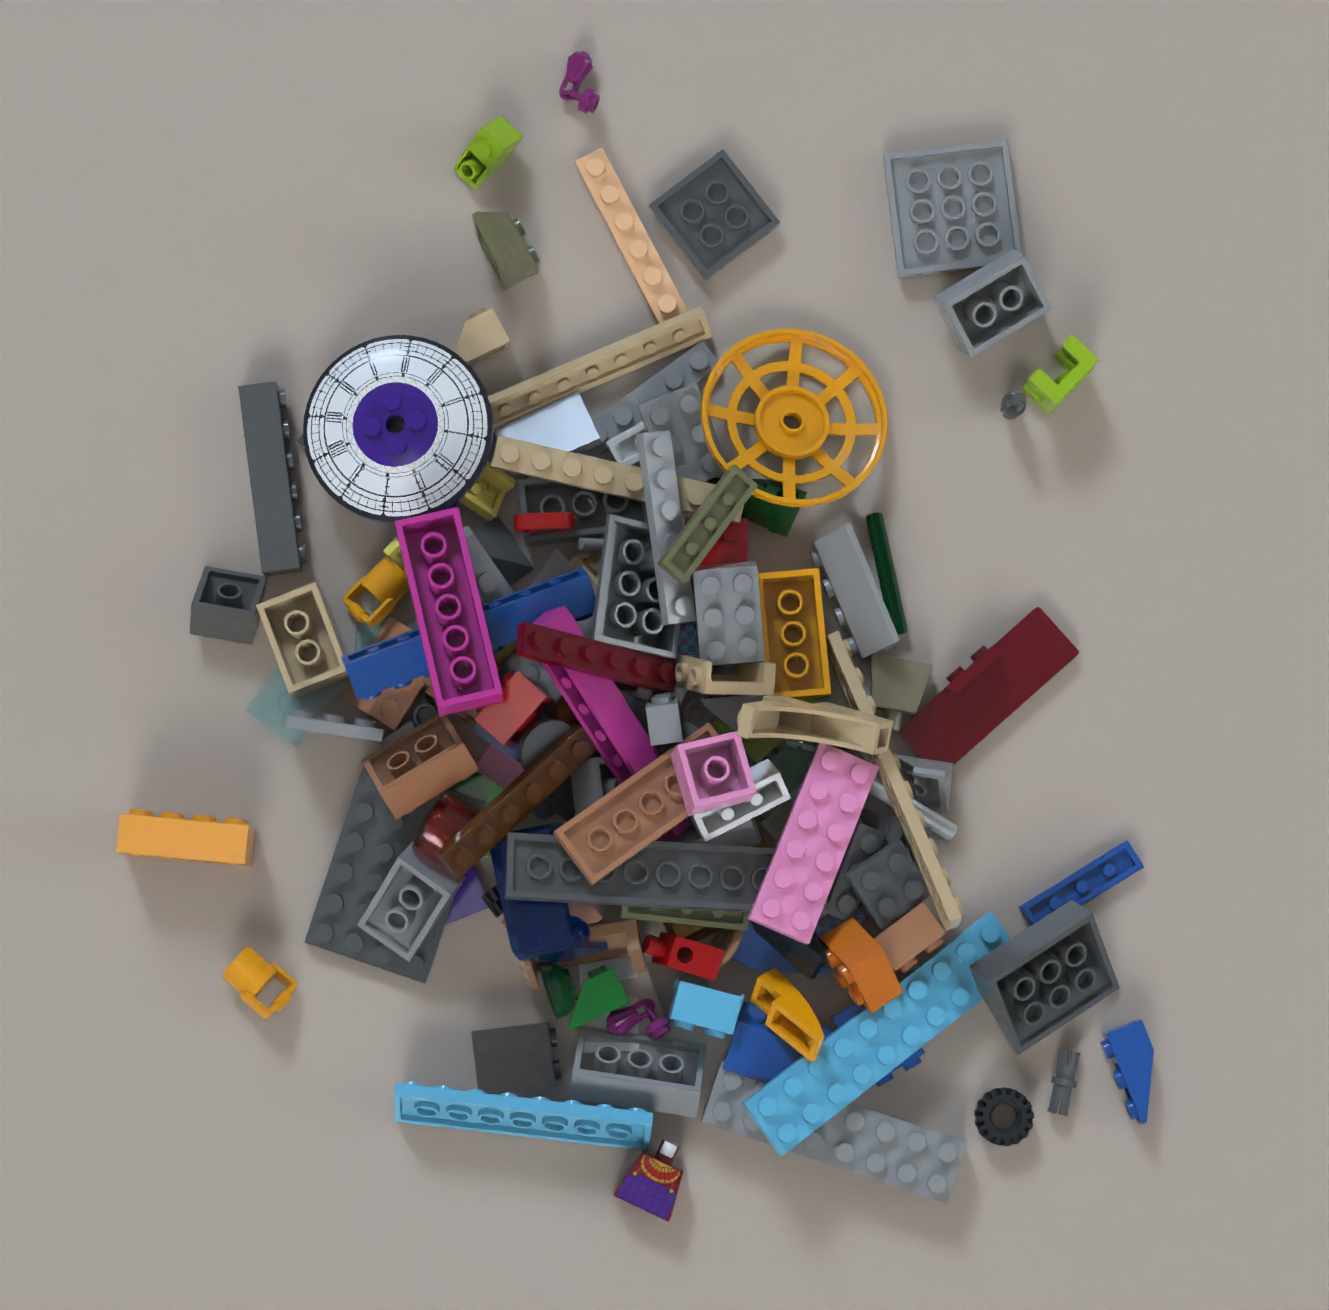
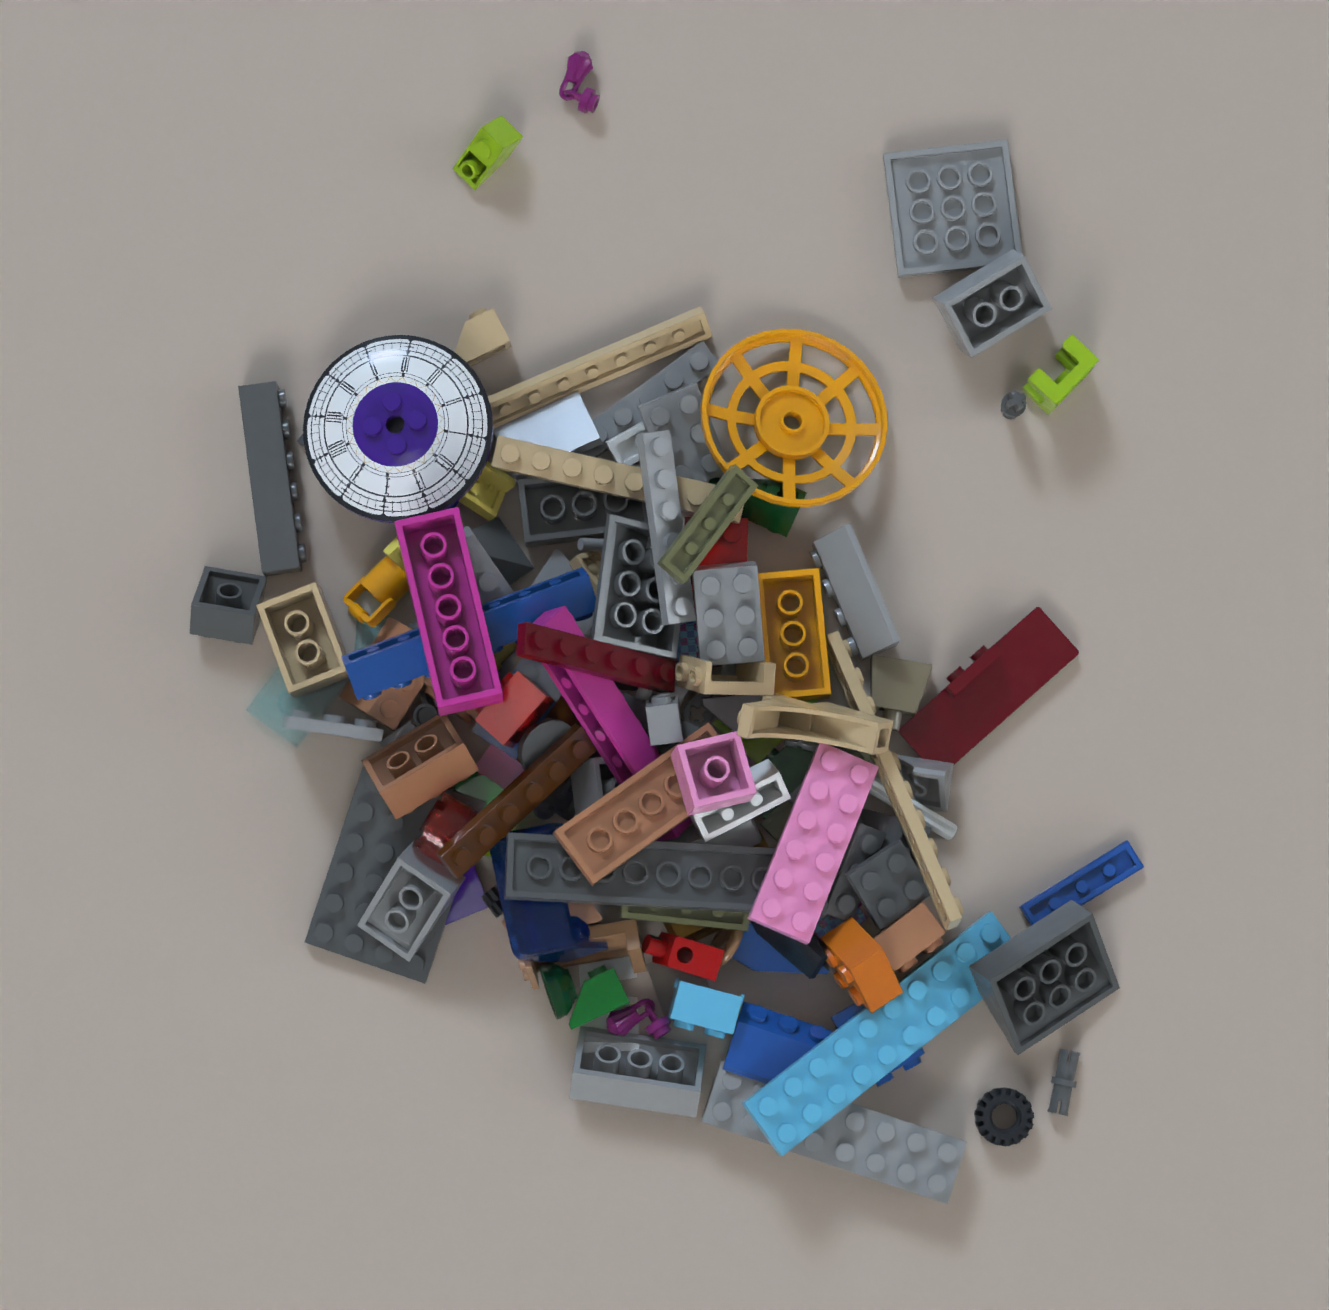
light orange brick [116,808,256,867] -> none
light orange piece [221,946,297,1019] -> none
medium azure plate [394,1081,653,1151] -> none
black panel [471,1022,562,1094] -> none
olive slope [472,212,540,290] -> none
red beam [514,512,575,533] -> none
light nougat plate [575,147,688,324] -> none
torso [613,1139,683,1222] -> none
dark grey plate [649,149,780,281] -> none
light orange slope [750,968,825,1063] -> none
dark green axle [866,512,908,635] -> none
blue slope [1100,1019,1154,1124] -> none

